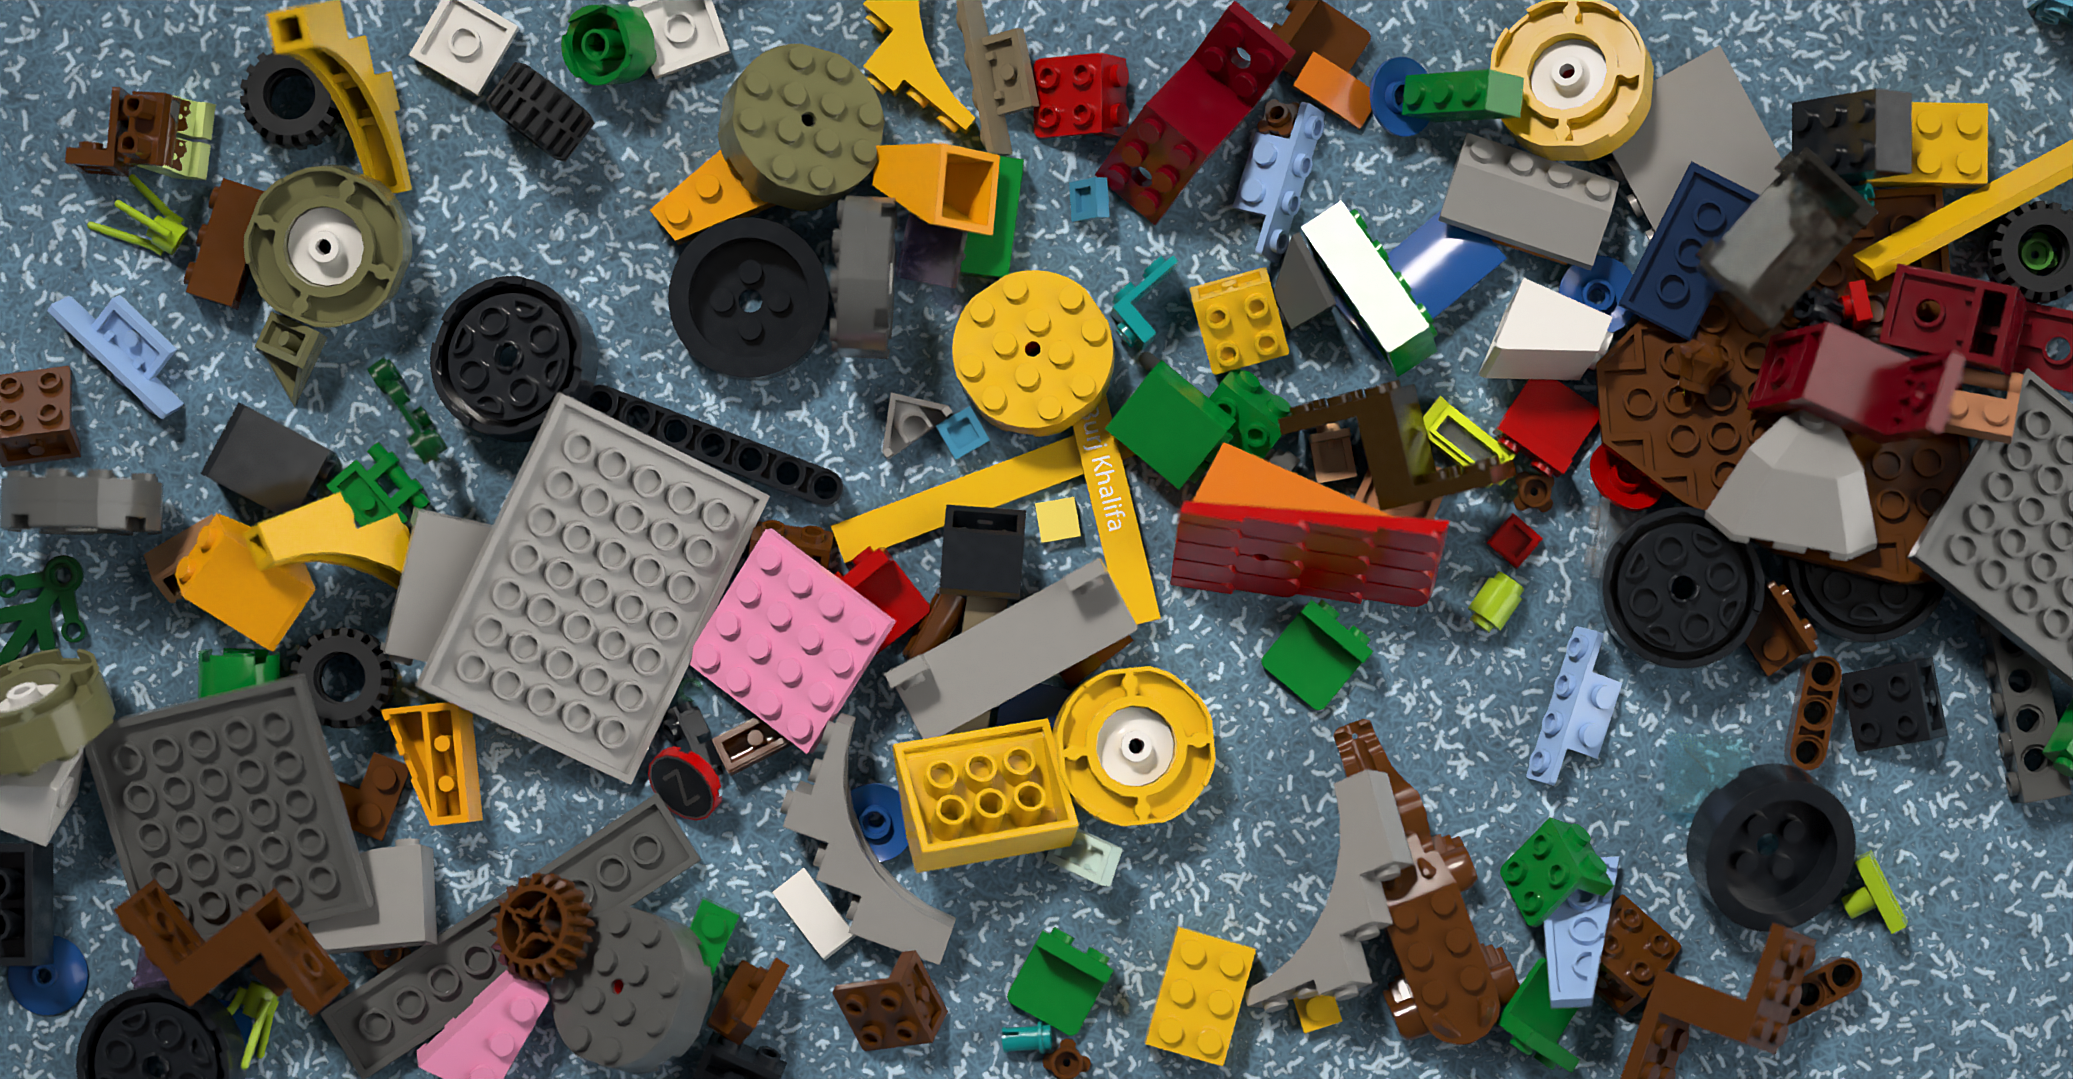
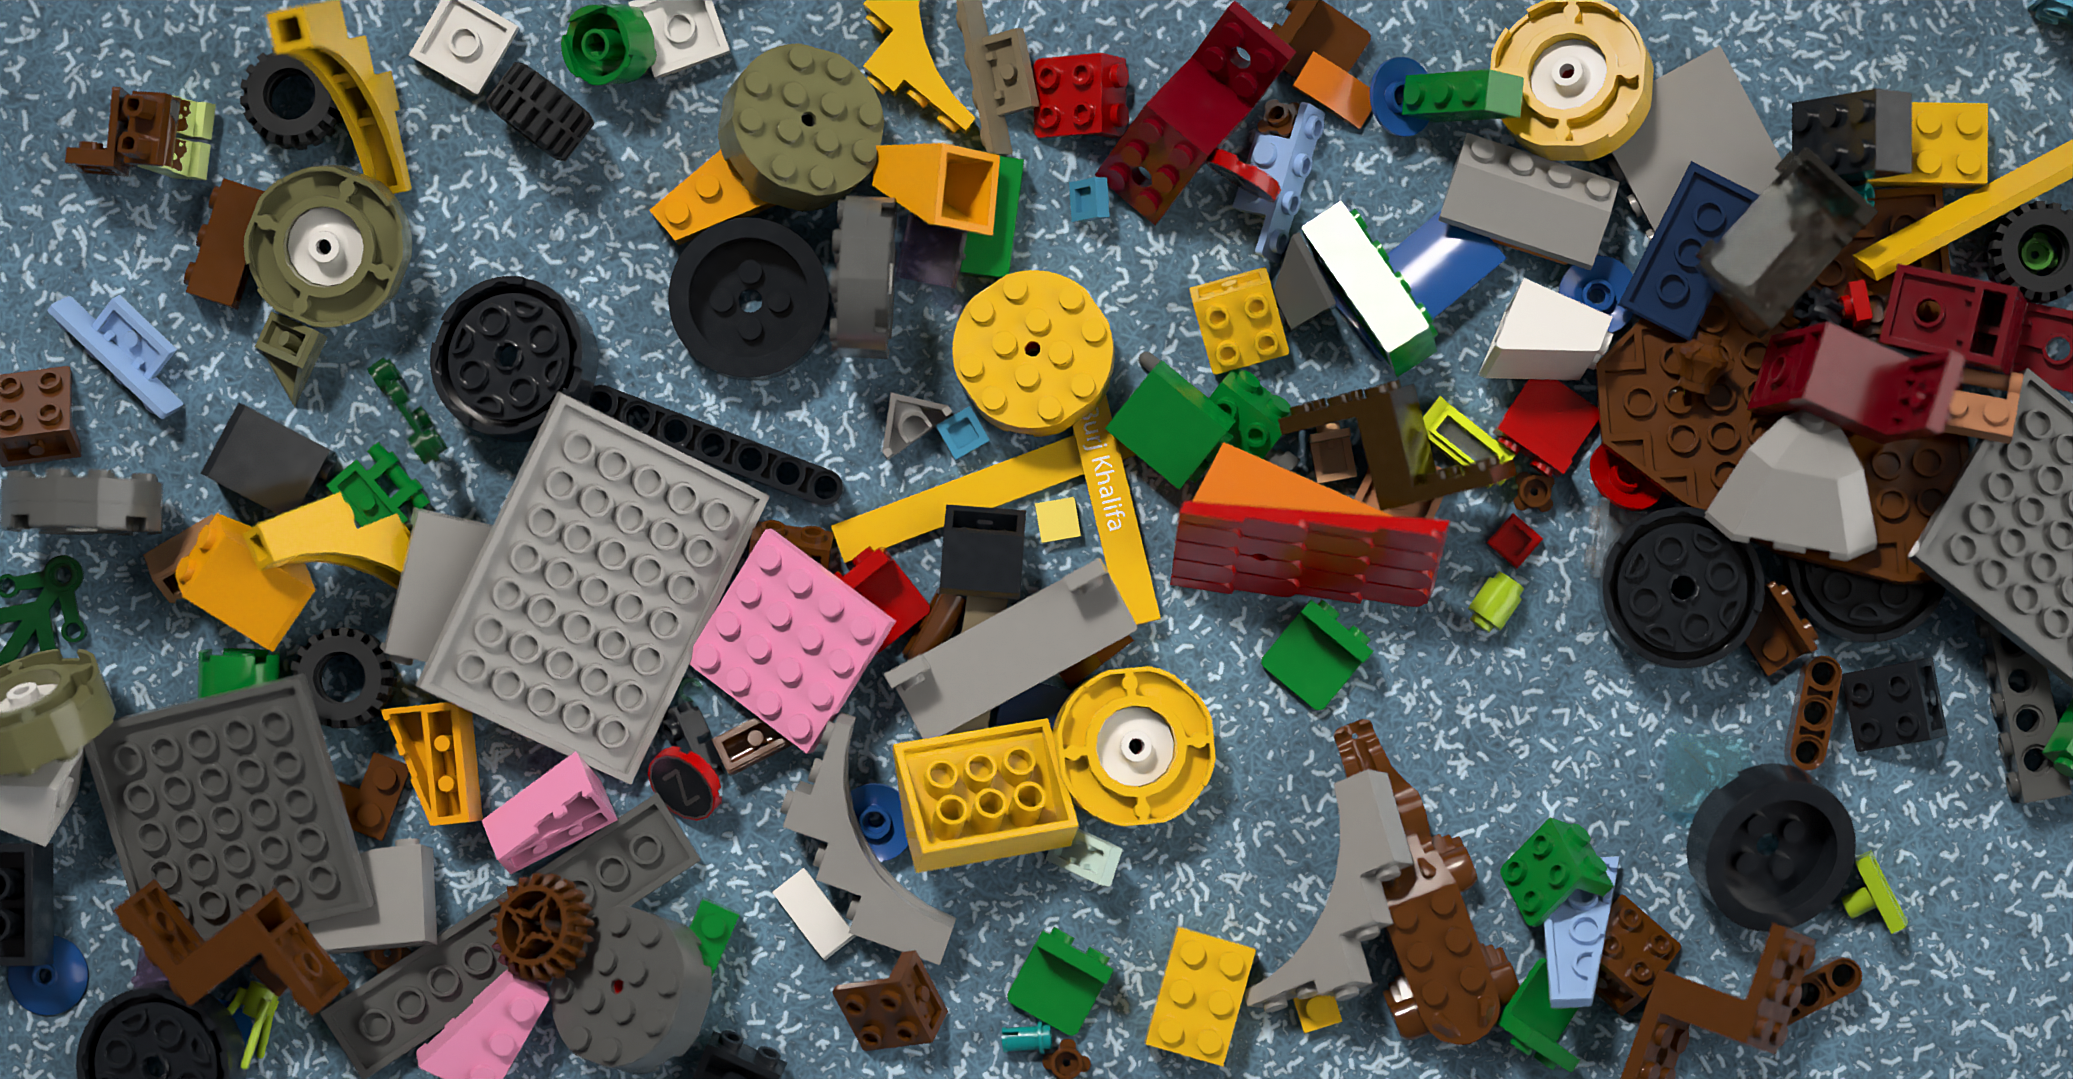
lime plant [87,174,188,256] -> none
reddish brown bracket [706,957,789,1045] -> none
teal bracket [1110,255,1179,351] -> none
light blue bracket [1526,626,1622,786] -> none
none -> bright pink wedge [481,751,618,874]
none -> red tile [1206,148,1282,202]

